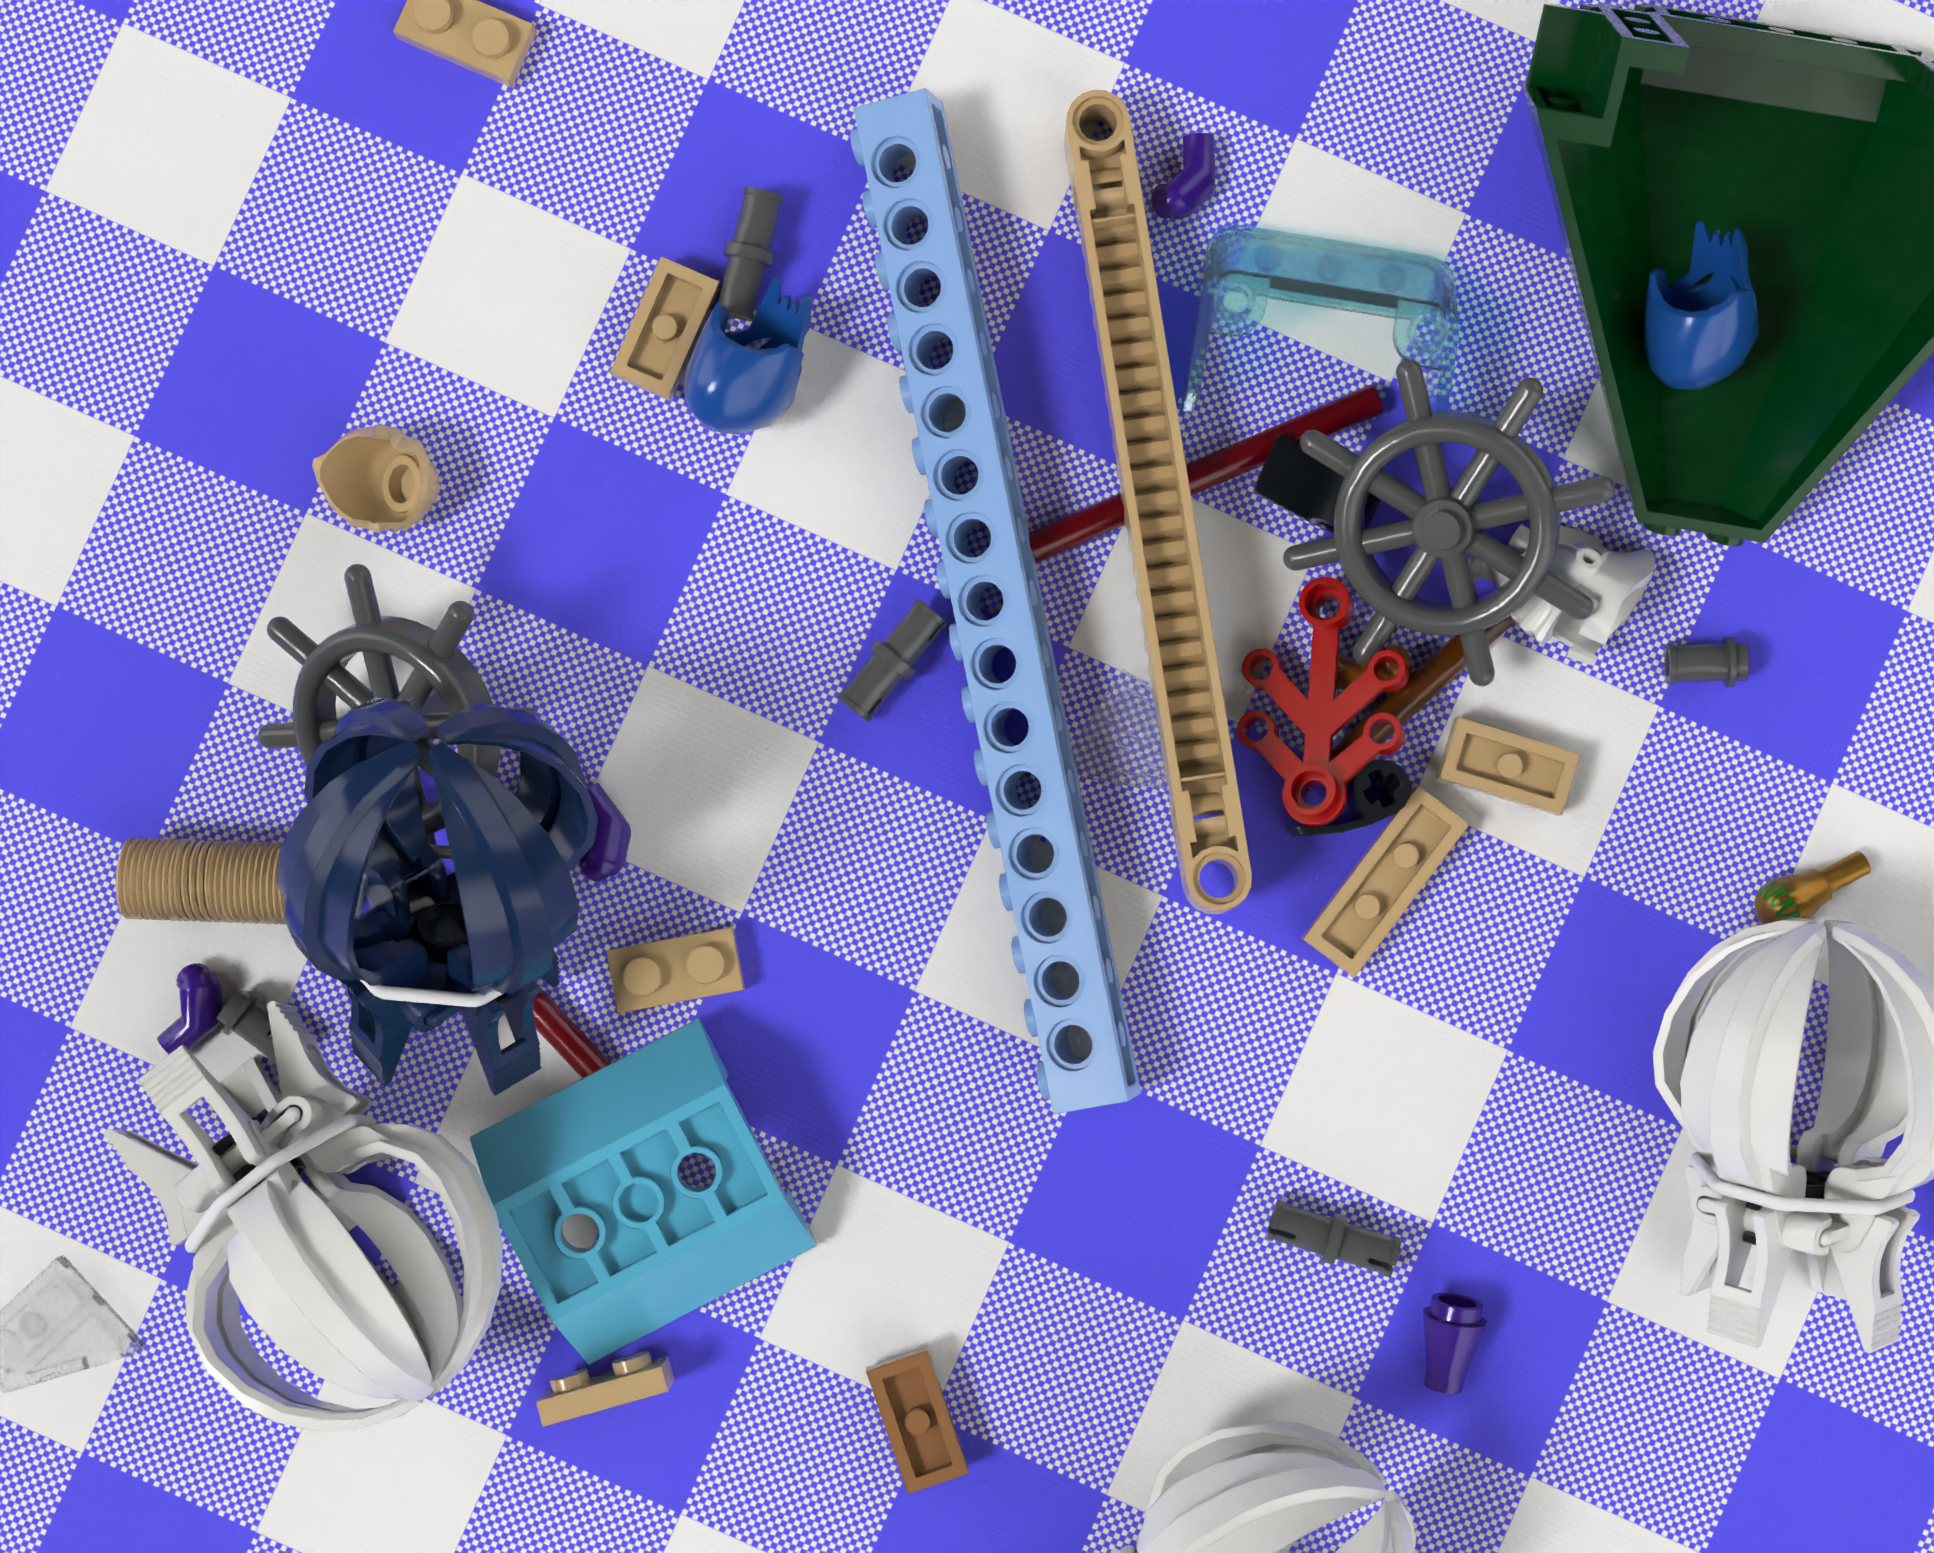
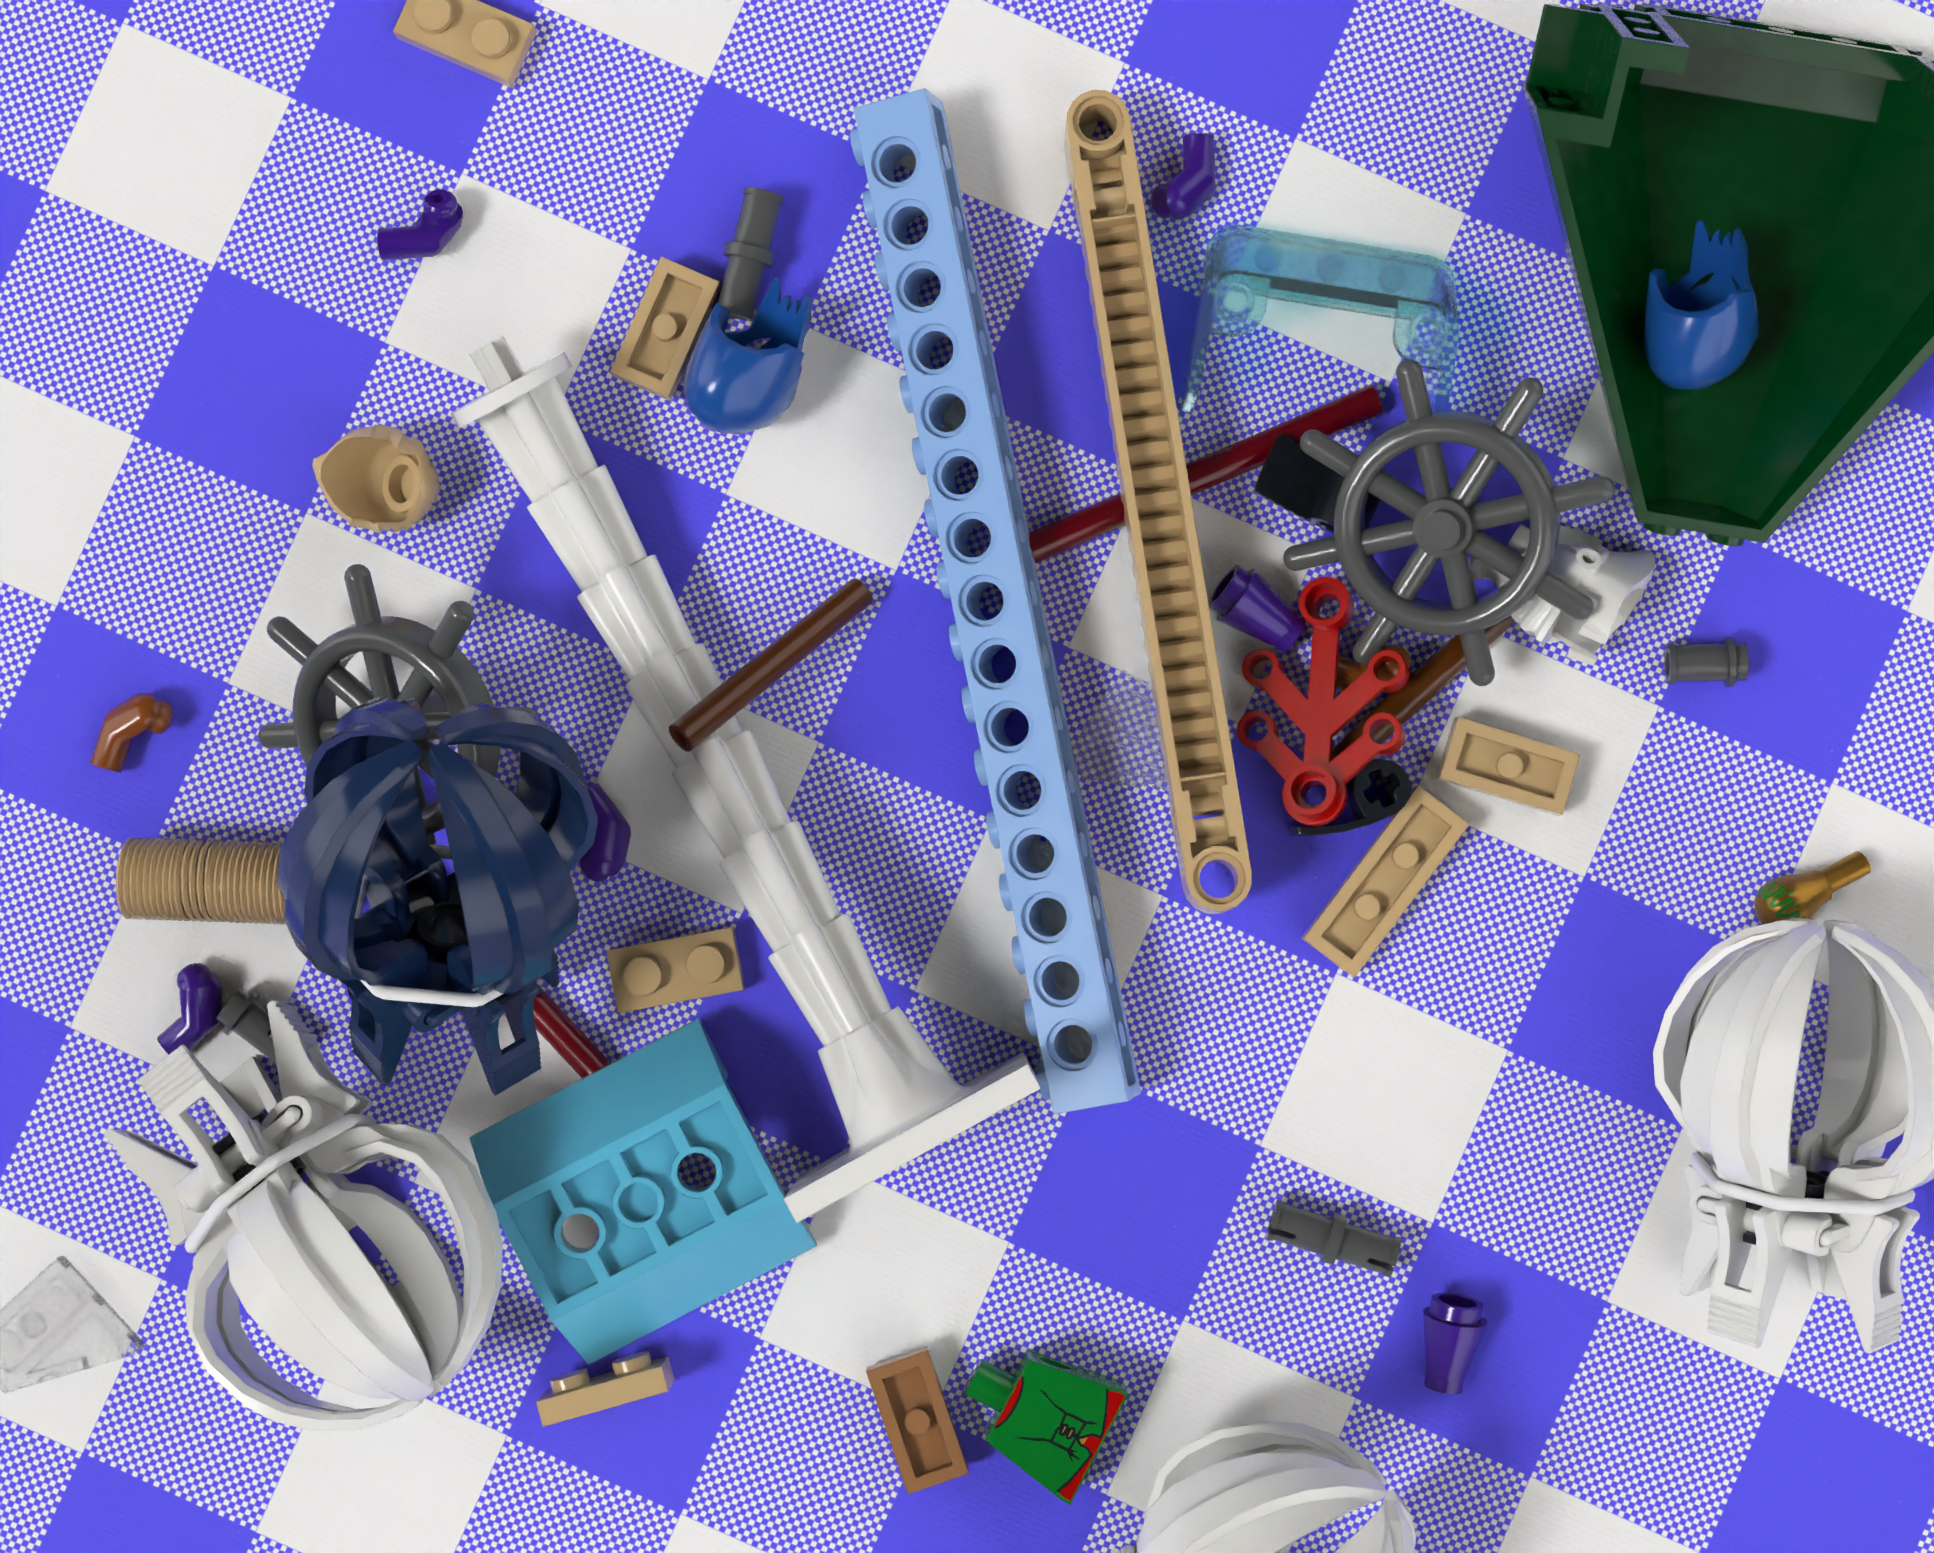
dark grey pin [837,598,949,722] -> none
none -> dark orange arm [90,693,173,773]
none -> dark purple arm [377,189,463,260]
none -> white plant [451,336,1041,1223]
none -> reddish brown piece [669,578,873,752]
none -> green torso [964,1351,1128,1505]
none -> dark purple cone [1208,565,1306,652]

